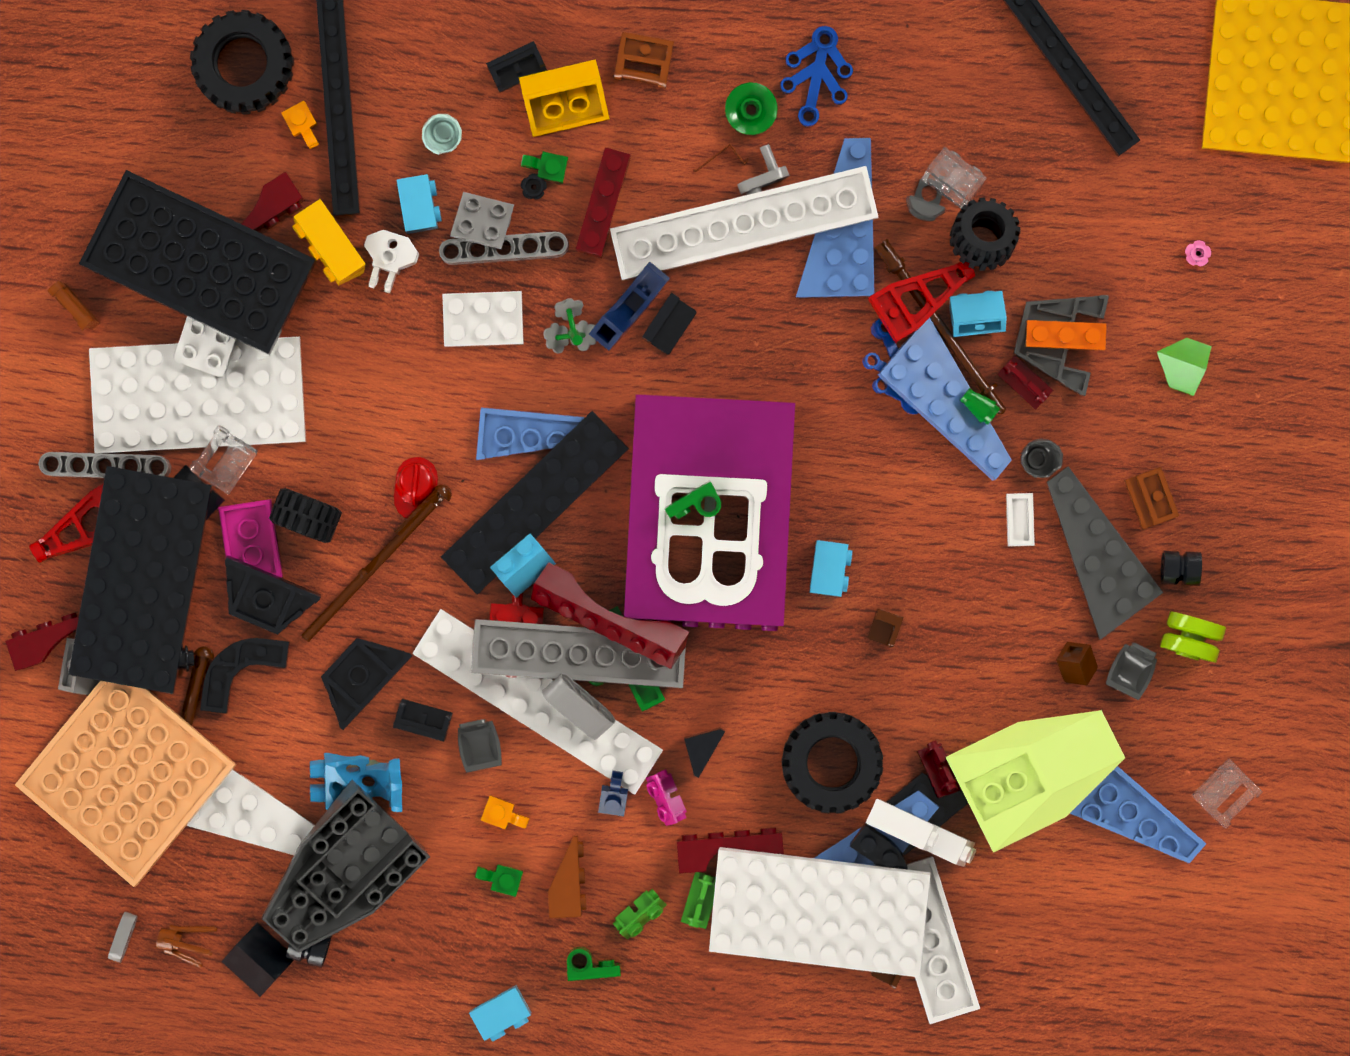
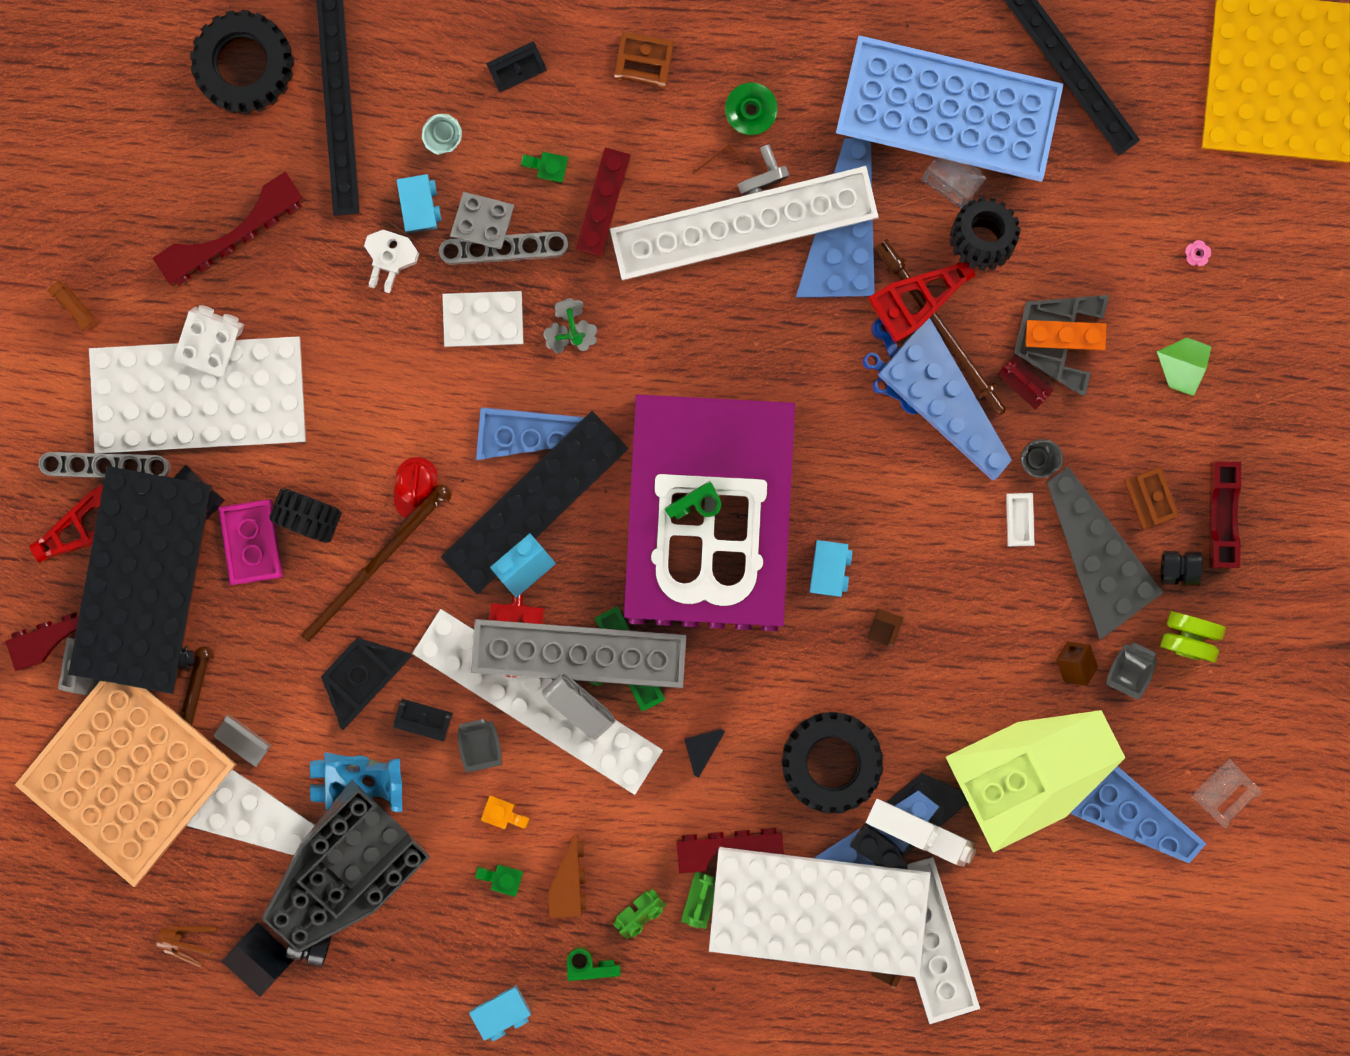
black plate [79,170,317,356] -> none
light grey beam [108,912,138,963] -> none
clear plate [189,425,258,495] -> none
black plate [200,638,290,714] -> none
black wing [225,555,321,635] -> none
light orange plate [281,101,319,150] -> none
yellow slope [292,199,366,286] -> none
yellow slope [519,59,609,137] -> none
black plate [521,174,547,200] -> none
dark red arch [531,562,689,669] -> none
dark blue arch [589,262,670,351] -> none
plate [598,770,628,817] -> none
black panel [642,293,697,355] -> none
dark pink hinge [646,769,687,826] -> none
blue plant [780,26,853,127] -> none
dark grey piece [906,178,946,221] -> none
dark red hinge [917,740,962,798] -> none
medium azure brick [949,291,1007,337] -> none
green cone [960,388,1000,425] -> none
none -> light grey panel [213,714,272,767]
none -> light blue plate [836,35,1063,182]
none -> dark red arch [1209,462,1242,568]

